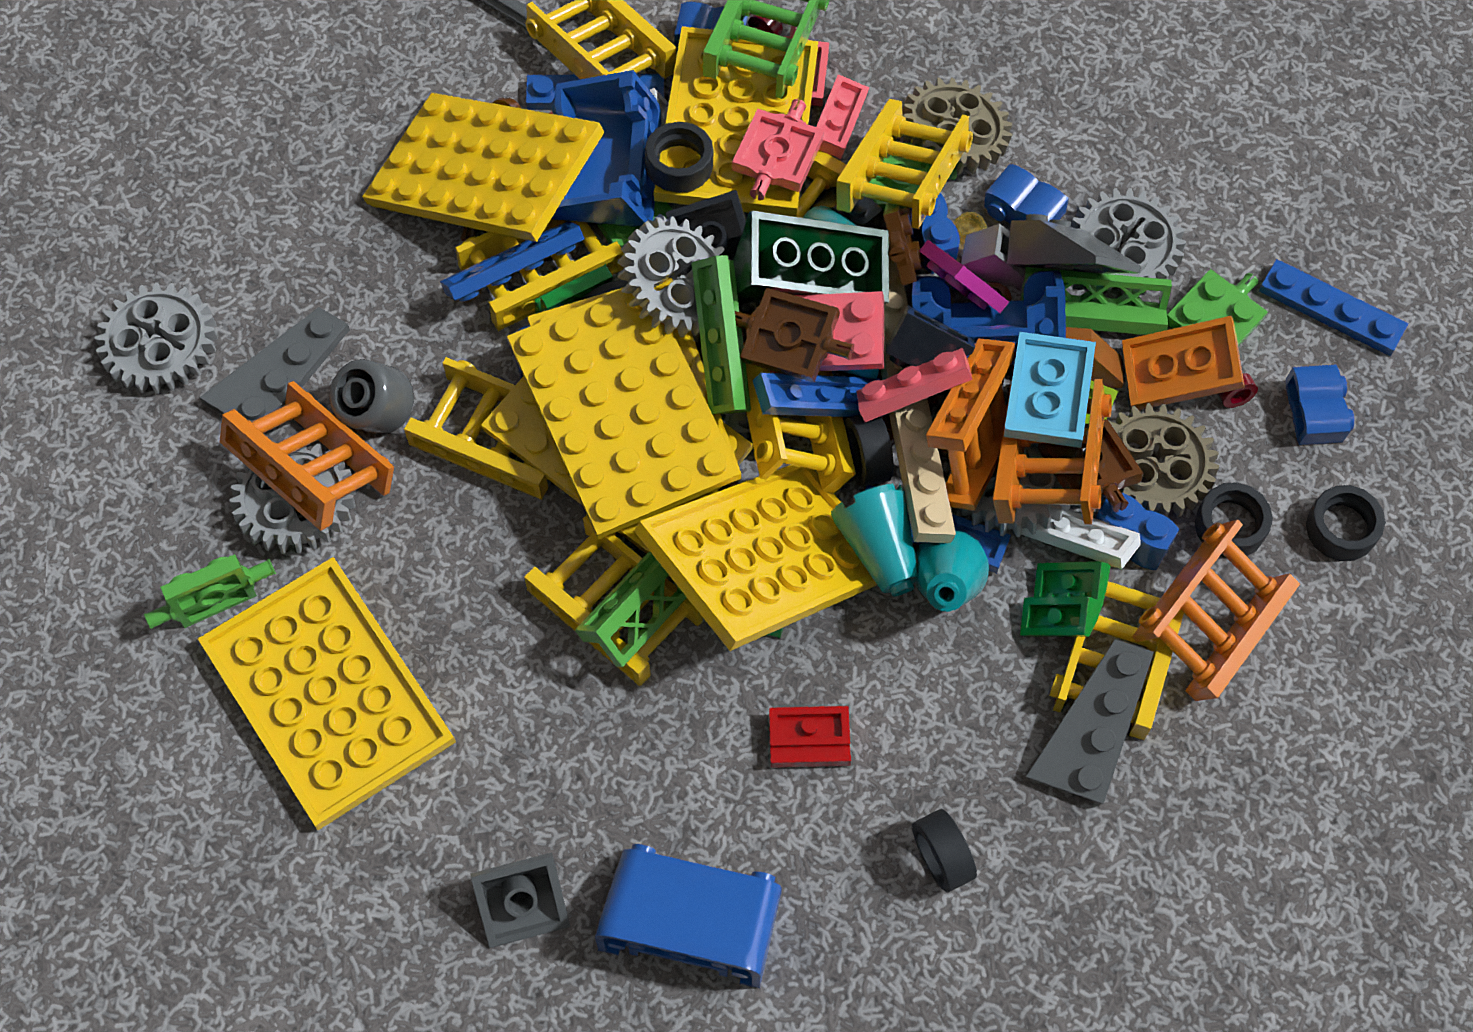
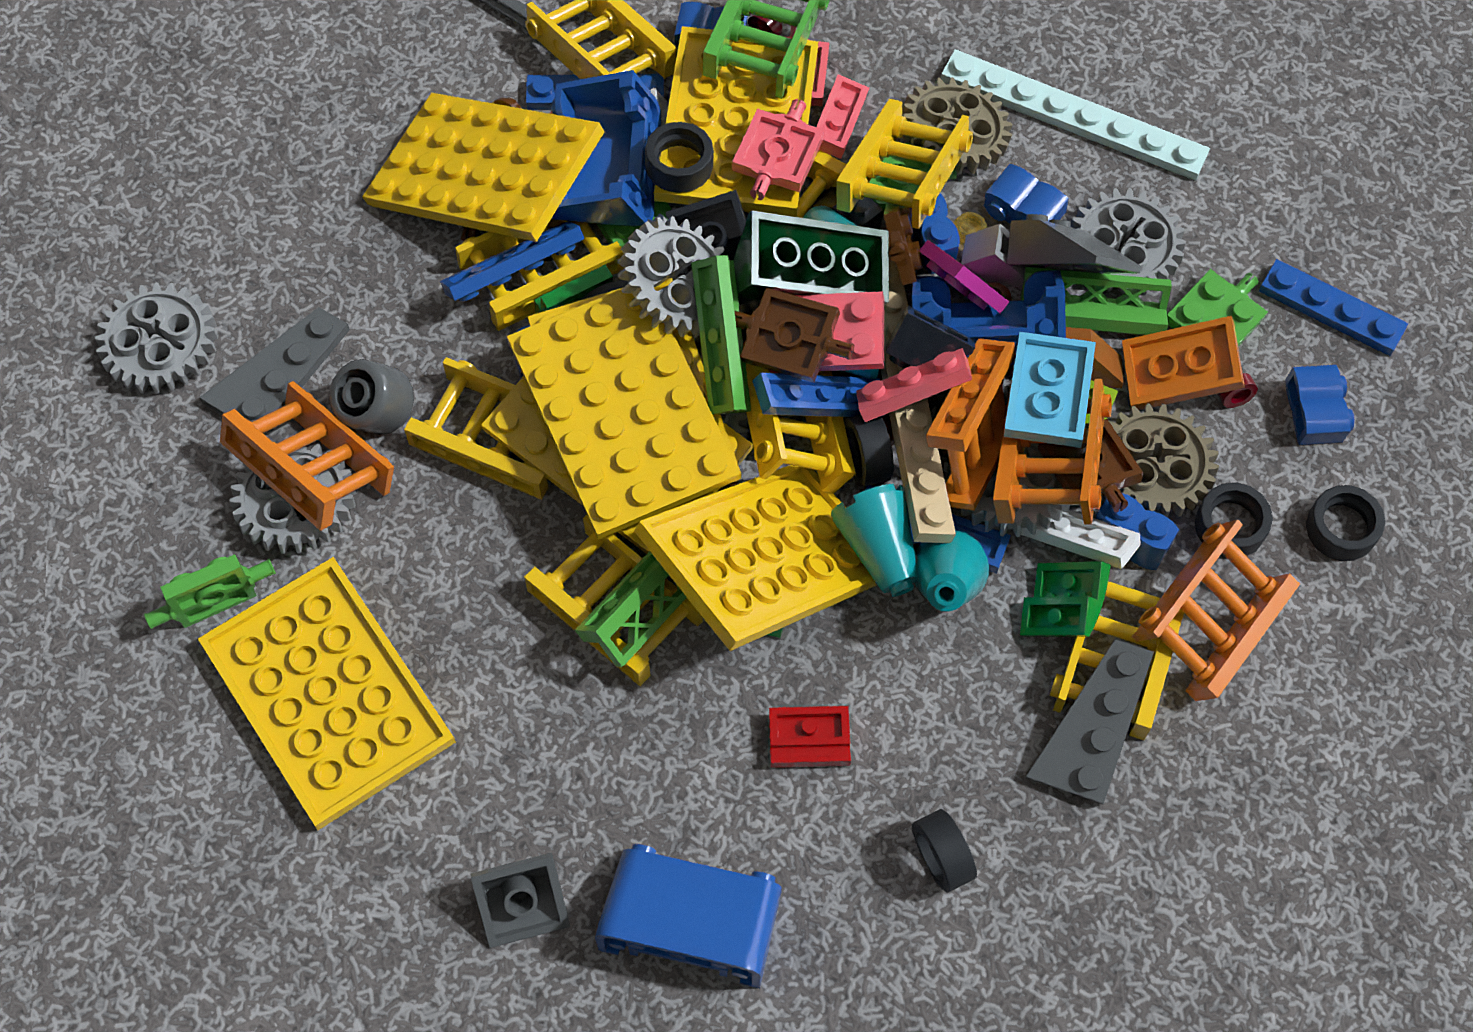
none -> light aqua plate [941,49,1210,181]

